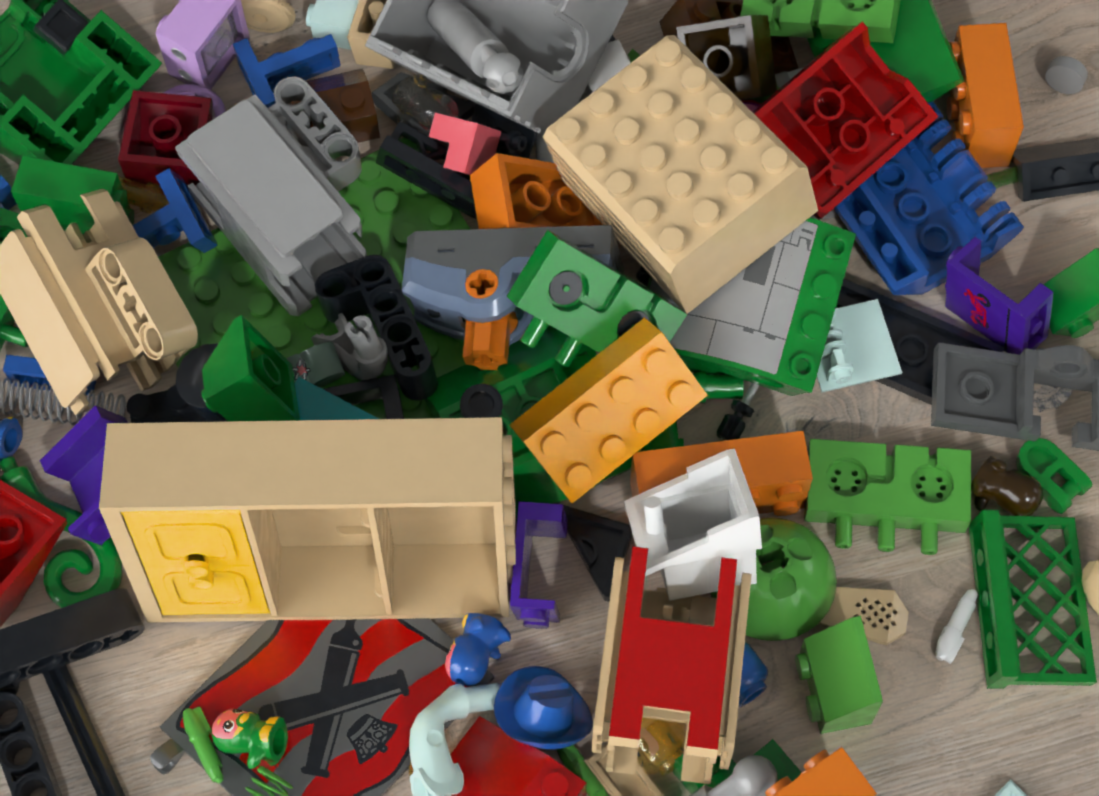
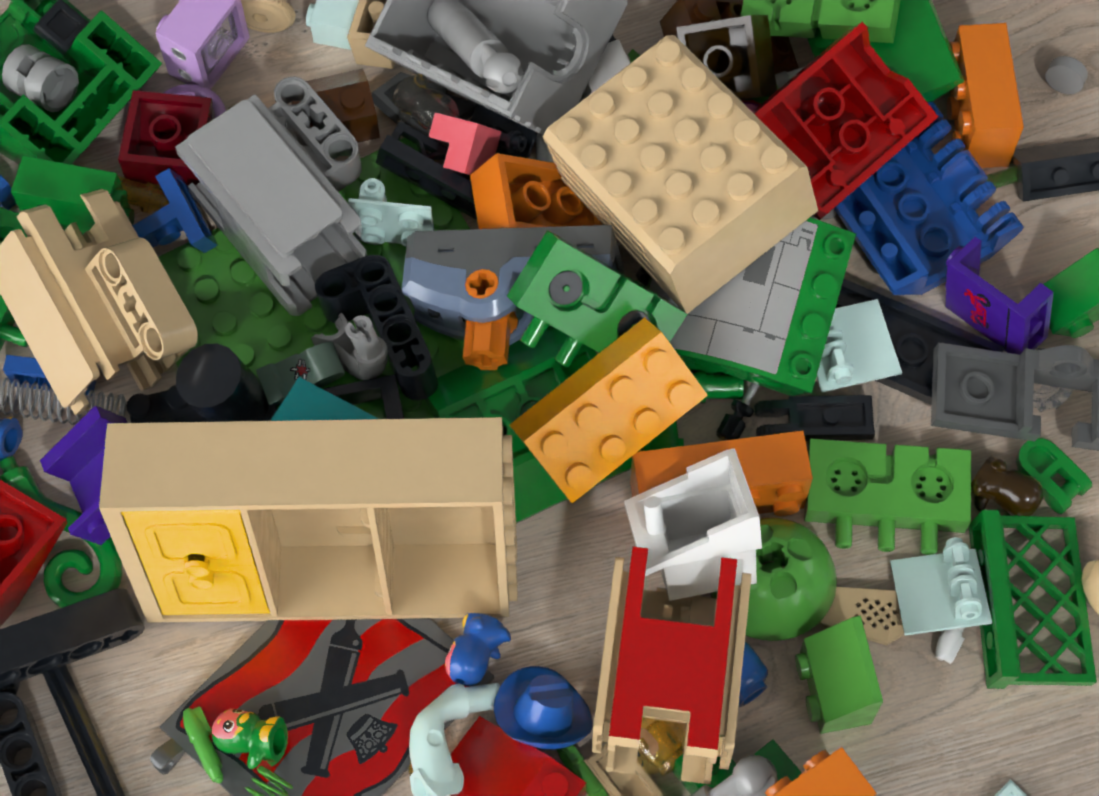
green slope [201,315,300,422] -> none
blue bracket [233,34,341,108] -> none
black tile [460,384,503,418] -> none
dark purple panel [510,501,568,629] -> none
black tile [563,505,633,602] -> none
none -> light grey wheel [2,44,79,112]
none -> light aqua hinge [348,178,434,247]
none -> black hinge [754,395,875,441]
none -> light aqua hinge [890,537,992,636]

